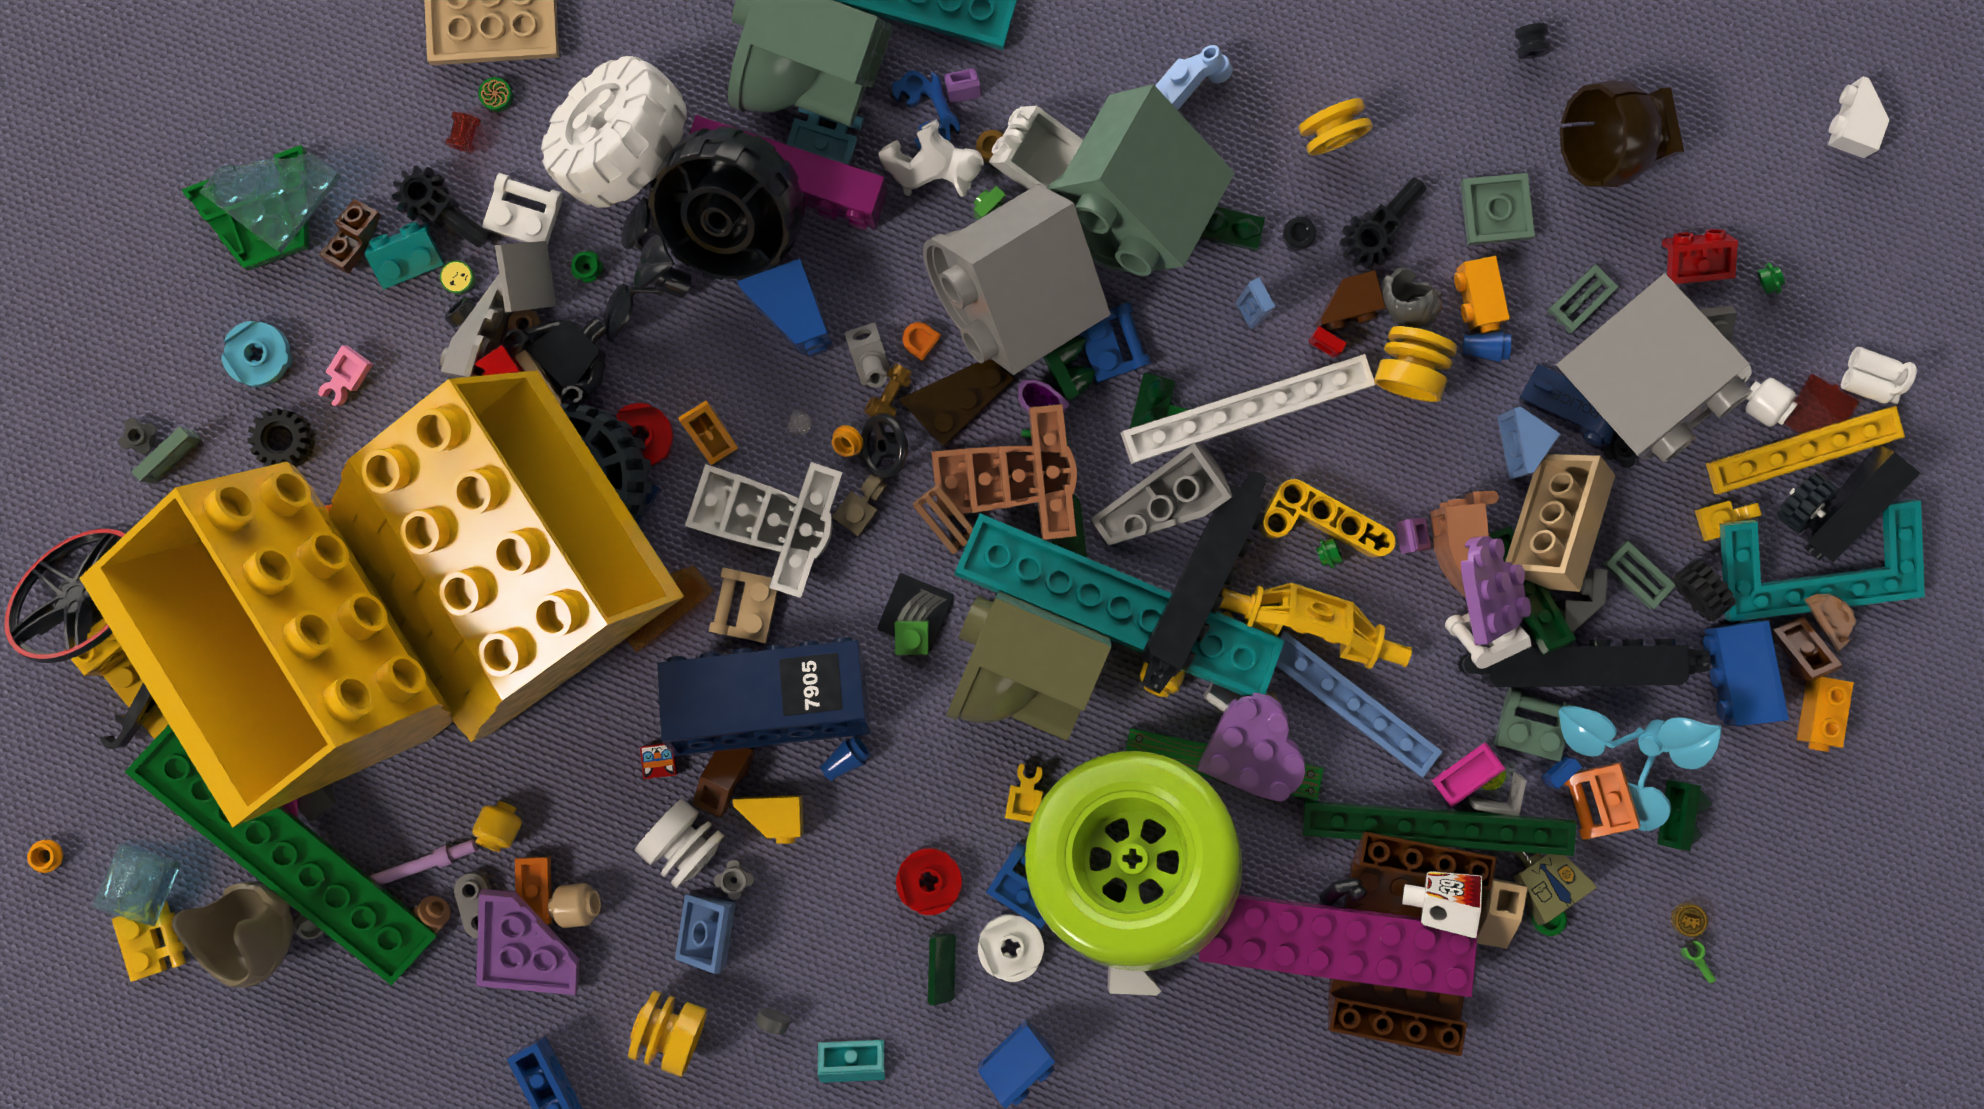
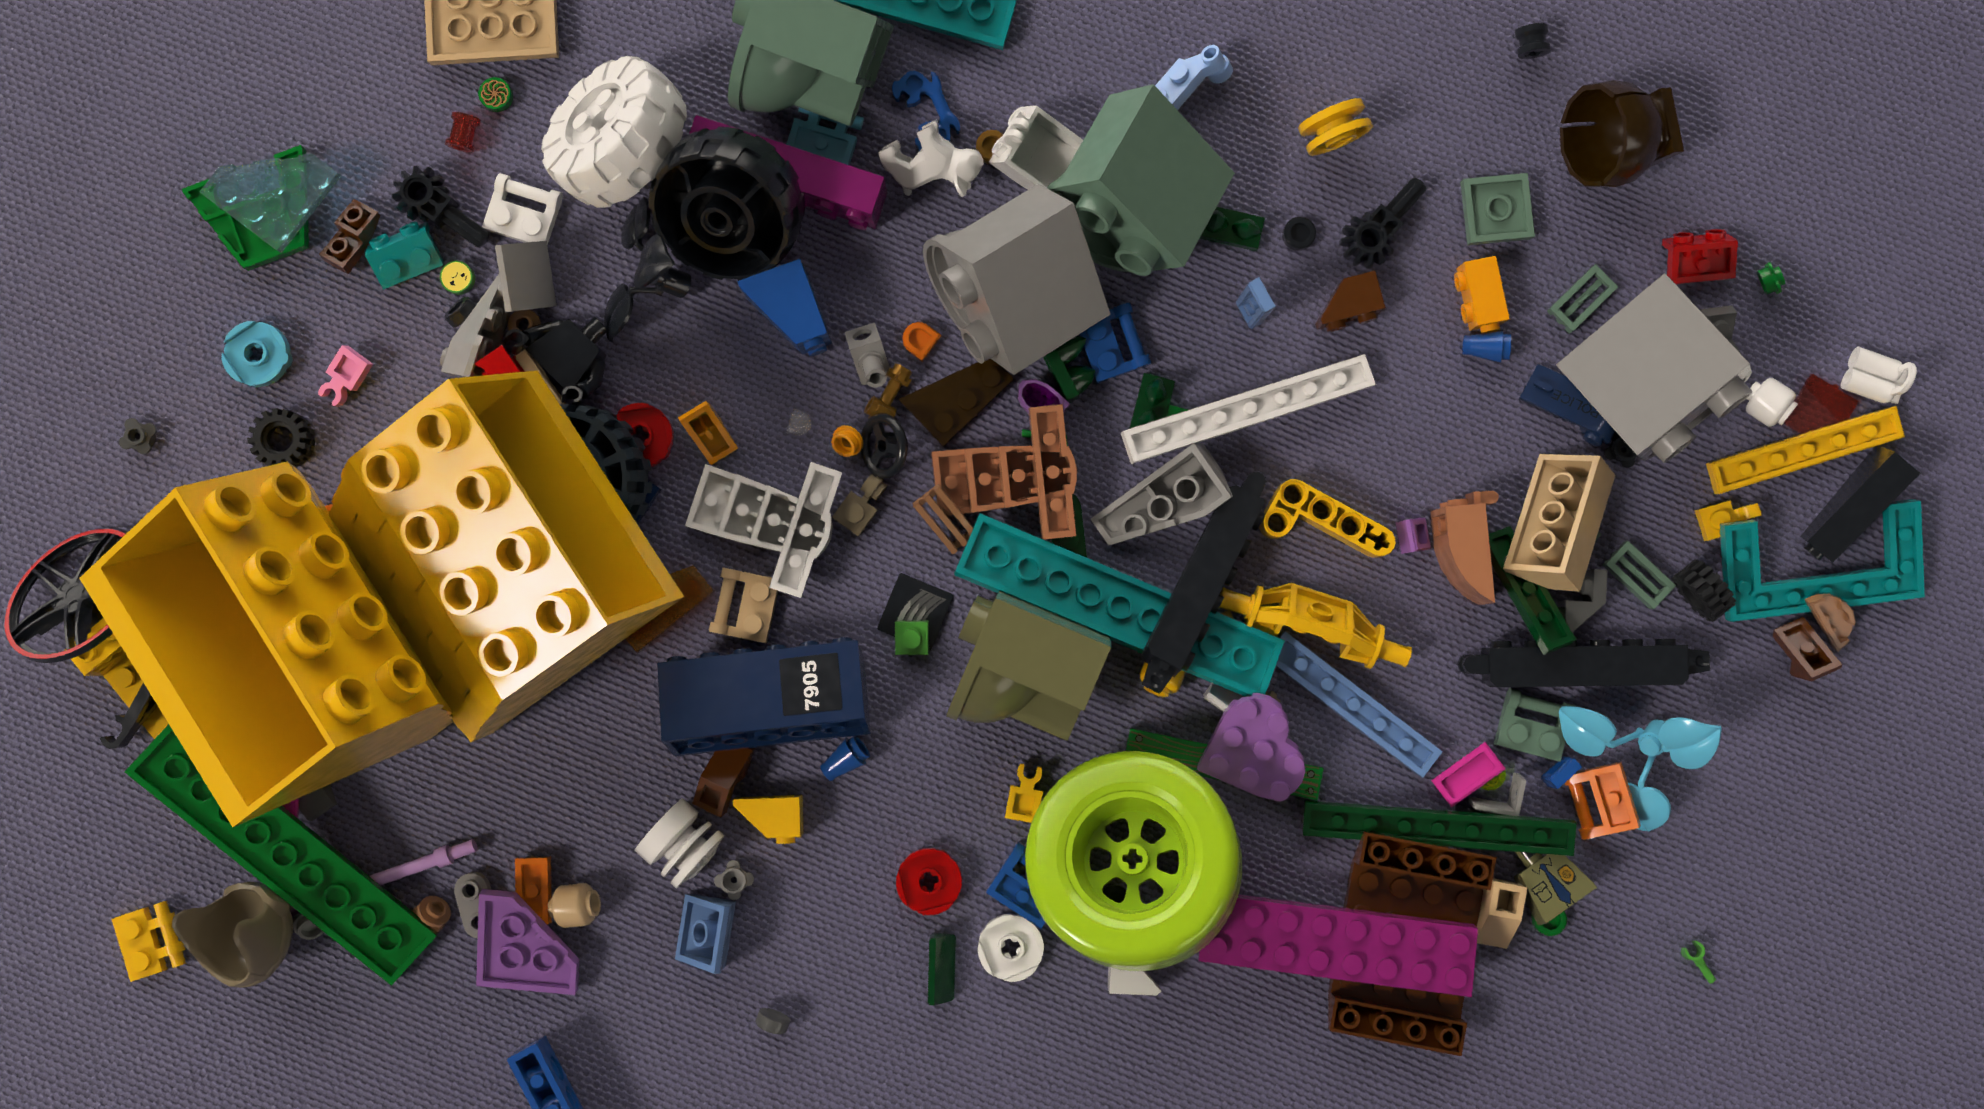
light orange plate [27,839,63,873] -> none
clear light blue slope [92,843,181,927] -> none
sand green tile [131,426,202,484] -> none
yellow head [472,801,522,853] -> none
green plate [571,251,603,283] -> none
yellow wheel [628,990,708,1077] -> none
tile [640,744,678,779] -> none
teal slope [818,1040,885,1083] -> none
medium lavender slope [944,68,981,104] -> none
bright green plate [974,186,1006,220] -> none
blue slope [978,1019,1055,1109] -> none
red tile [1308,326,1347,358] -> none
green plate [1316,538,1343,569] -> none
black arm [1319,878,1367,906] -> none
yellow wheel [1374,326,1458,402] -> none
dark grey hair [1382,267,1442,328] -> none
white torso [1402,872,1482,938] -> none
white plate [1445,613,1532,669] -> none
medium lavender plate [1461,536,1531,645] -> none
medium blue slope [1497,407,1560,480] -> none
dark green tile [1657,780,1713,851] -> none
tile [1671,903,1708,937] -> none
blue slope [1703,620,1789,726] -> none
black wheel [1776,472,1839,534] -> none
light orange brick [1797,677,1854,752] -> none
white slope [1828,76,1889,158] -> none

